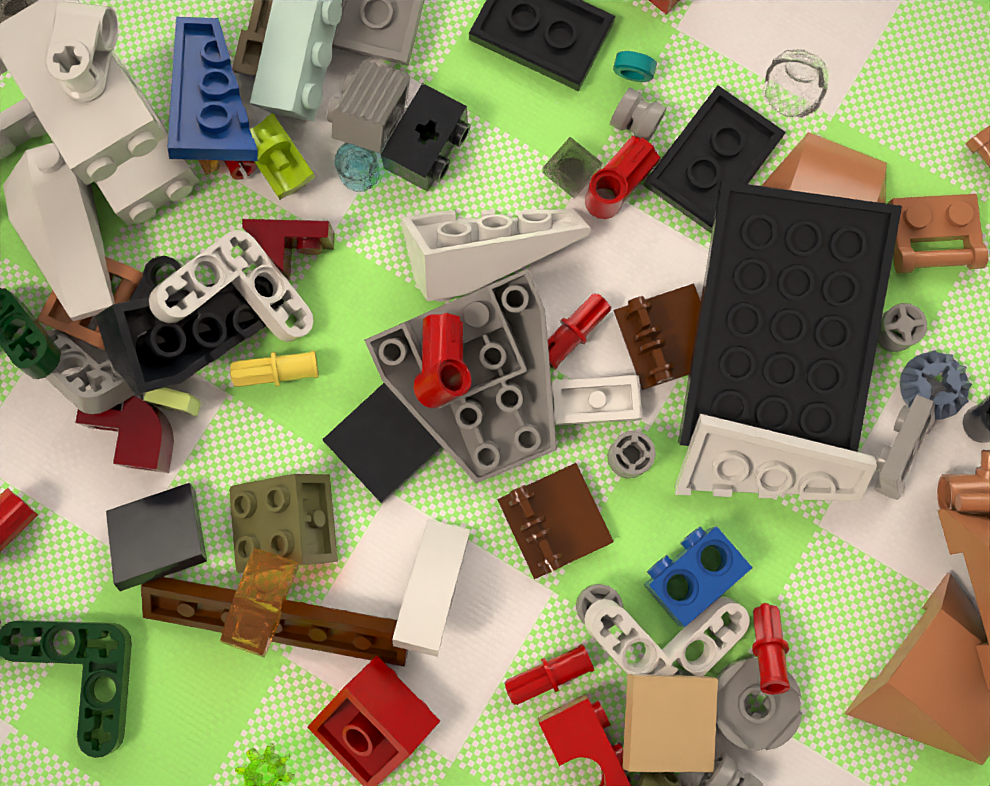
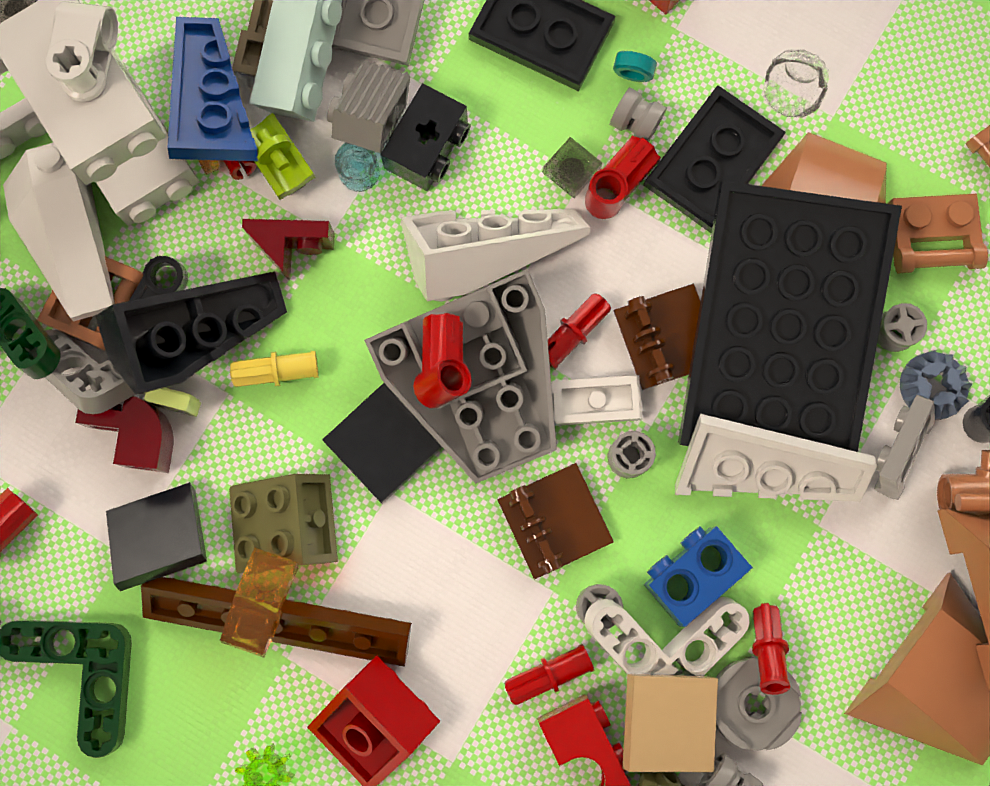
white beam [149,230,313,342] -> none
white slope [392,519,470,657] -> none

